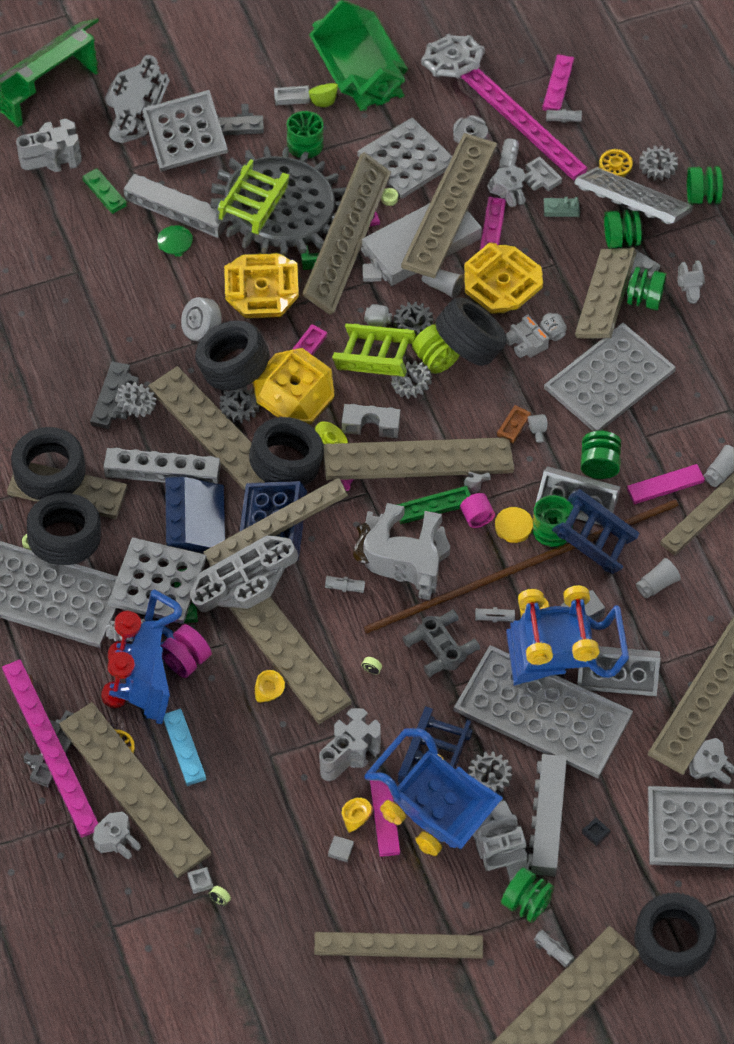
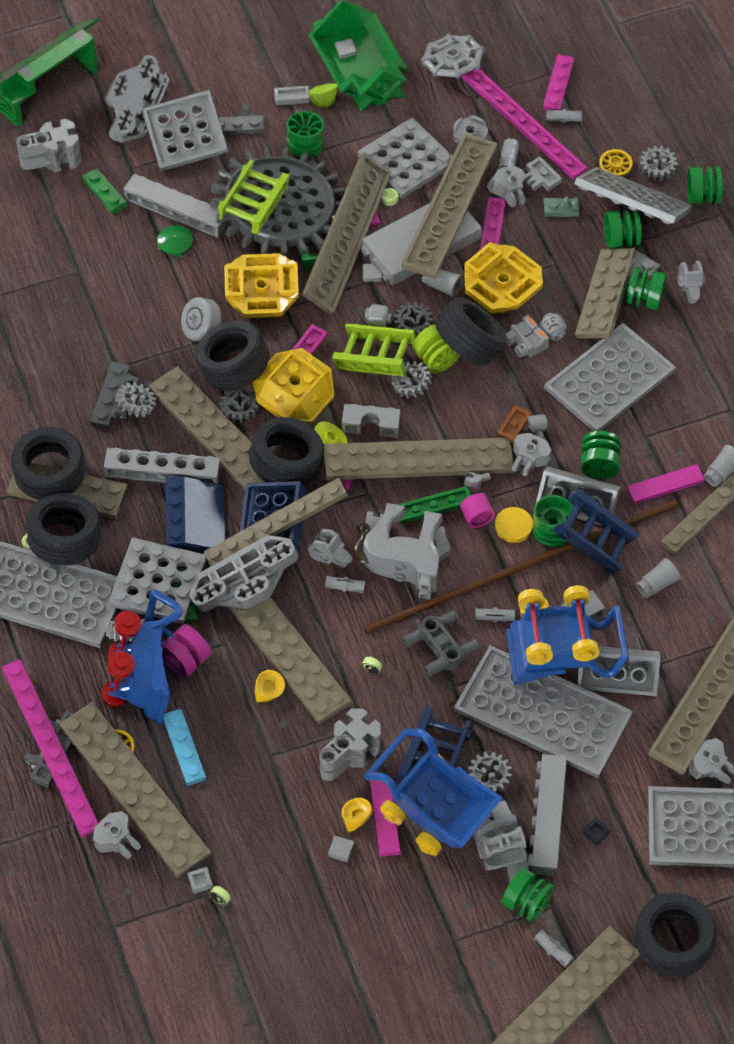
dark tan plate [314,932,483,958] -> none
none -> light grey hinge [307,529,353,568]
none -> light grey tile [335,39,356,59]
none -> light grey hinge [512,433,551,477]

